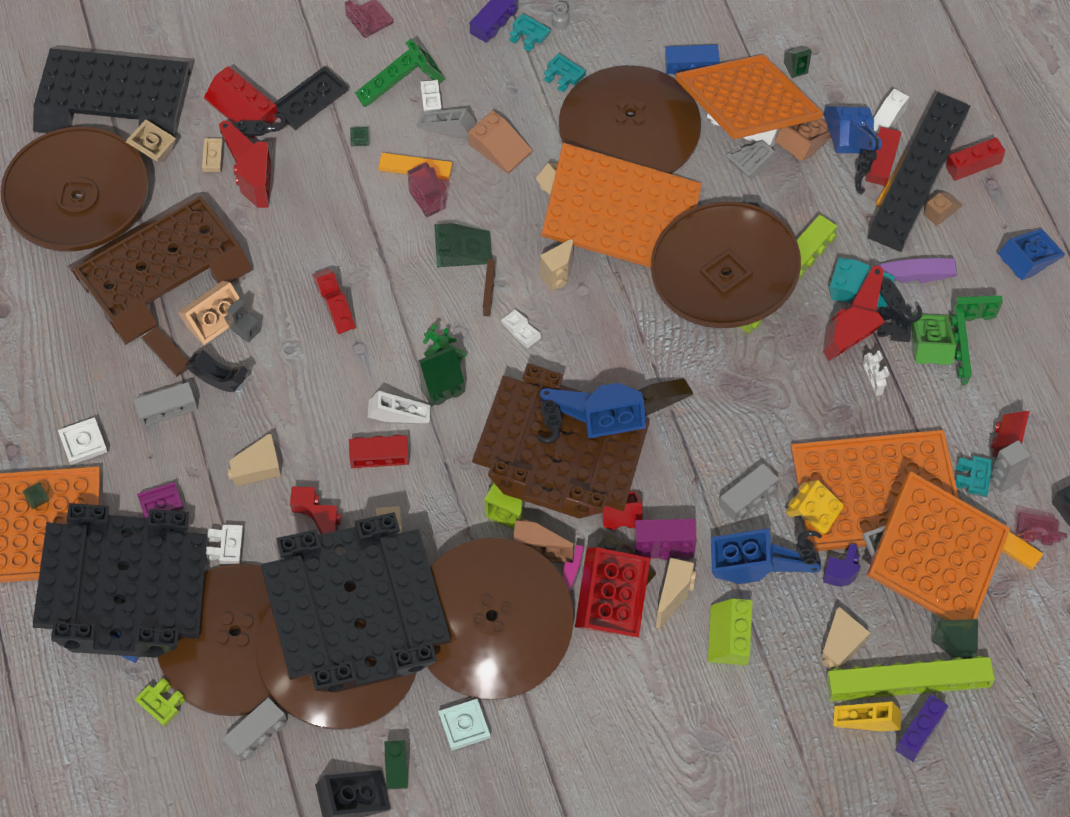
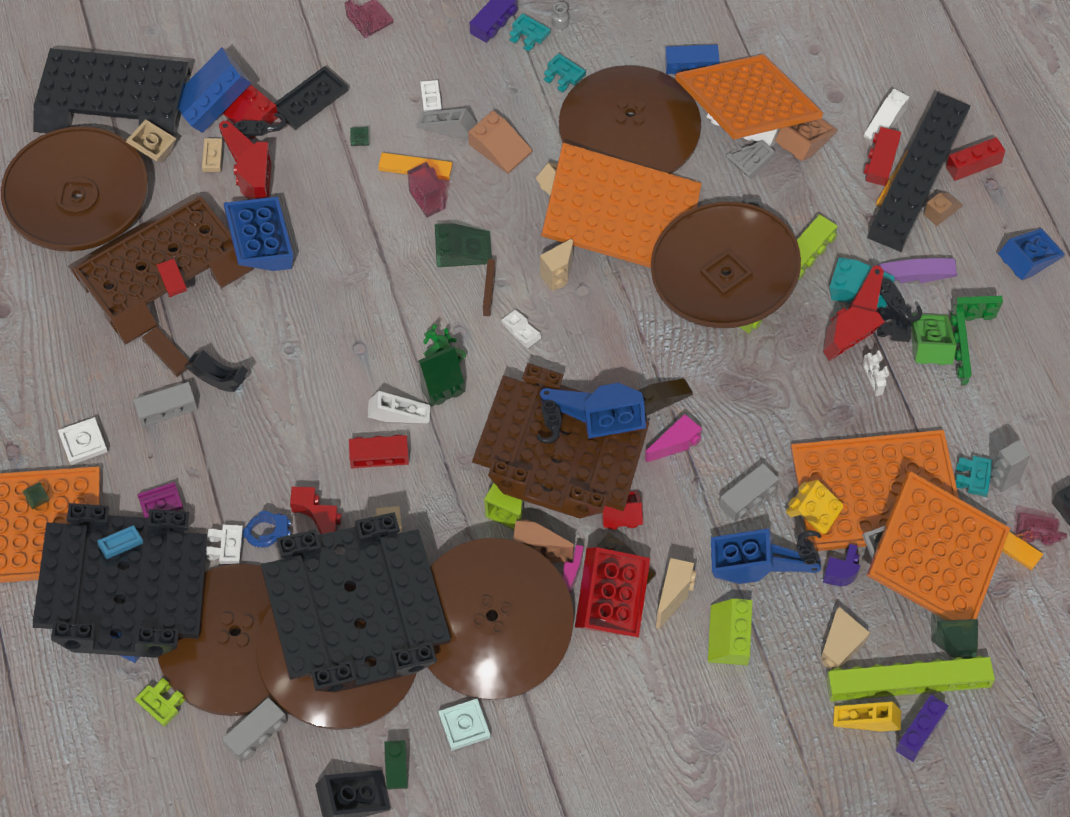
light nougat slope [178,281,249,345] -> none
dark grey brick [224,298,261,343] -> none
tan slope [227,434,281,486] -> none
red arch [312,268,356,335] -> none
green bracket [355,38,445,107] -> none
magenta brick [634,519,697,560] -> none
dark green slope [784,47,812,78] -> none
blue slope [823,106,882,194] -> none
red slope [990,411,1030,458] -> none
none -> dark azure tile [97,525,143,559]
none -> red tile [157,259,187,297]
none -> blue slope [179,47,252,133]
none -> blue slope [223,197,293,271]
none -> blue piece [243,511,291,548]
none -> dark pink slope [645,414,702,462]

